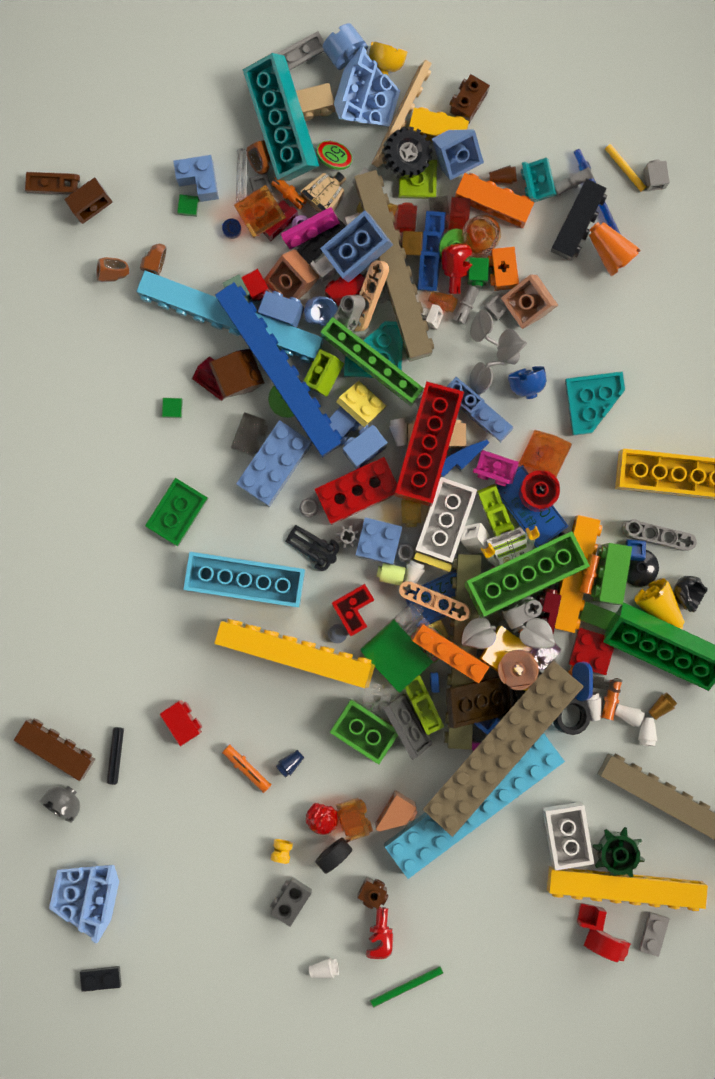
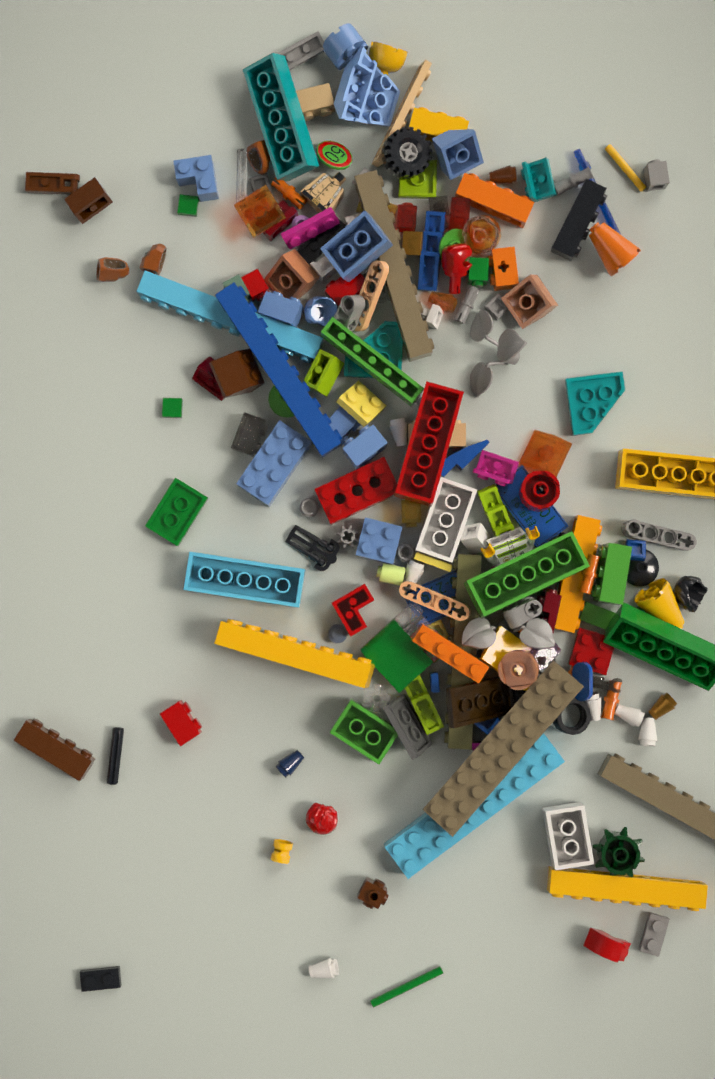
dark grey cylinder [40,786,80,823] -> none
light blue wedge [49,865,119,943] -> none
clear blue tile [222,218,242,239] -> none
orange pin [222,744,272,793] -> none
dark grey brick [270,877,312,927] -> none
black tyre [315,837,353,874] -> none
clear orange brick [335,797,373,842] -> none
red piece [366,907,393,959] -> none
nougat slope [375,790,418,831] -> none
medium blue slope [447,377,514,443] -> none
reddish brown brick [449,74,490,124] -> none
blue cylinder [508,366,547,399] -> none
red panel [577,903,607,931] -> none

